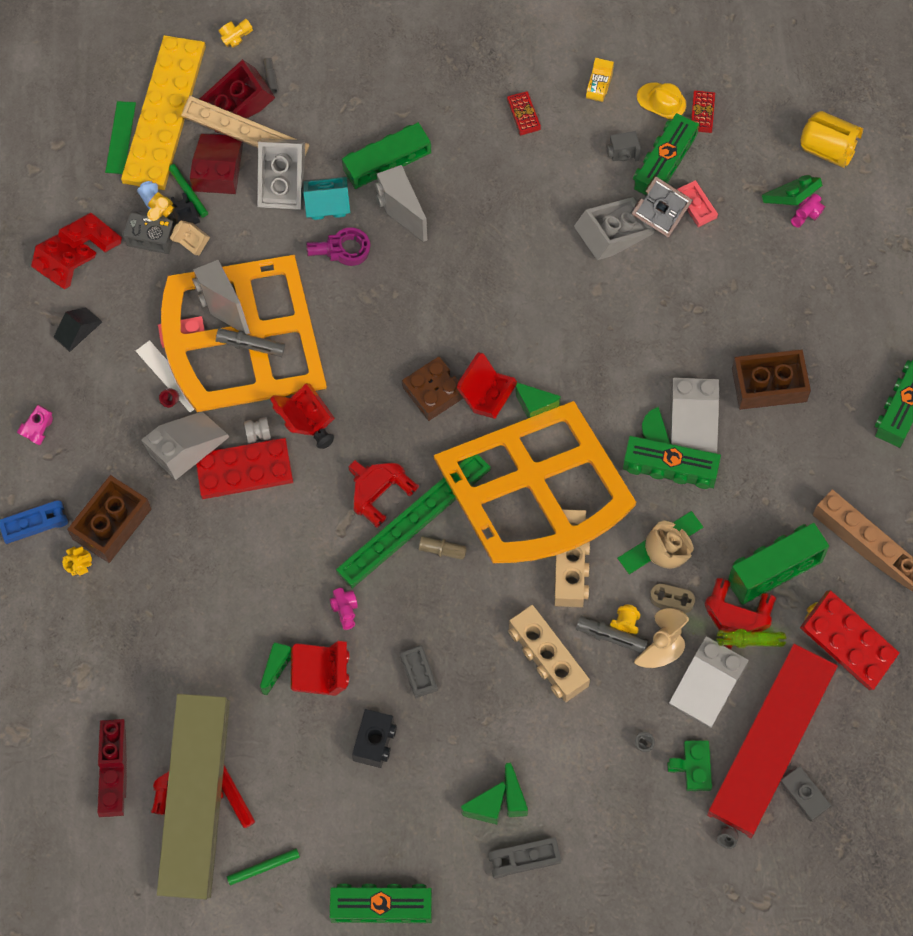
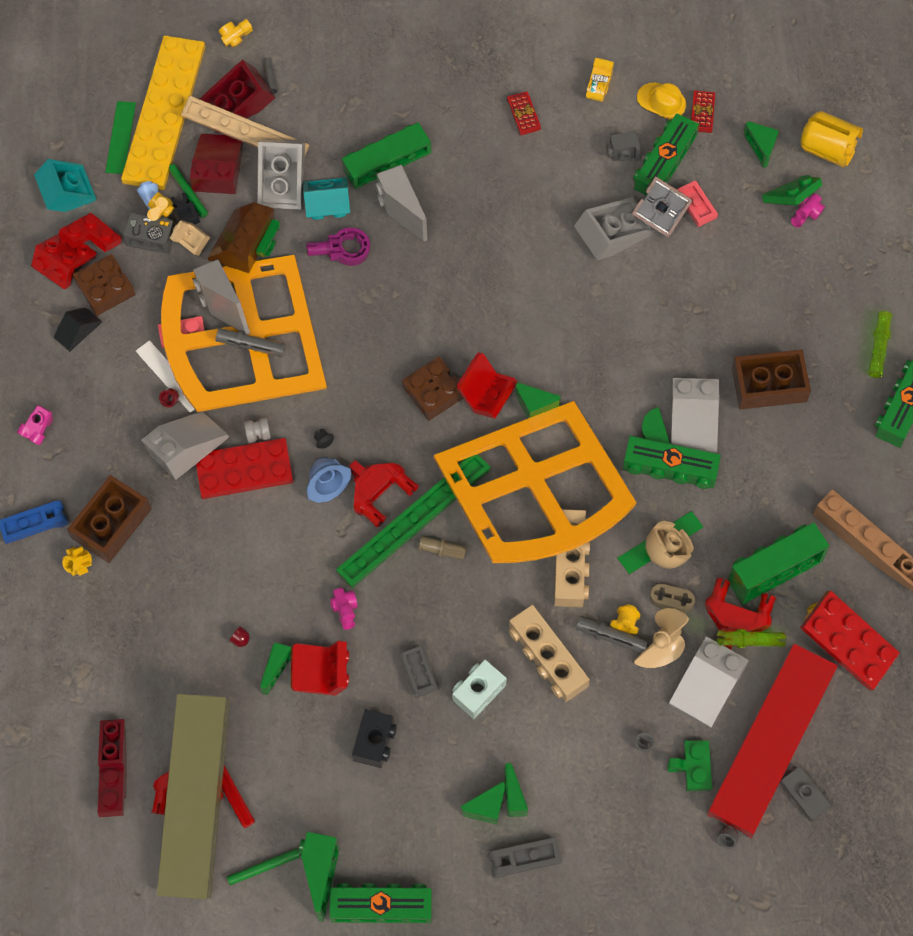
red bracket [270,383,335,436] -> none
none -> teal slope [34,159,96,212]
none -> reddish brown piece [73,254,135,316]
none -> reddish brown slope [208,202,274,273]
none -> dark red hinge [229,626,250,647]
none -> green tile [256,219,280,257]
none -> green slope [299,832,340,922]
none -> medium blue piece [306,457,351,503]
none -> light aqua brick [452,660,507,719]
none -> green slope [743,121,779,168]
none -> clear neon green pin [868,311,893,378]

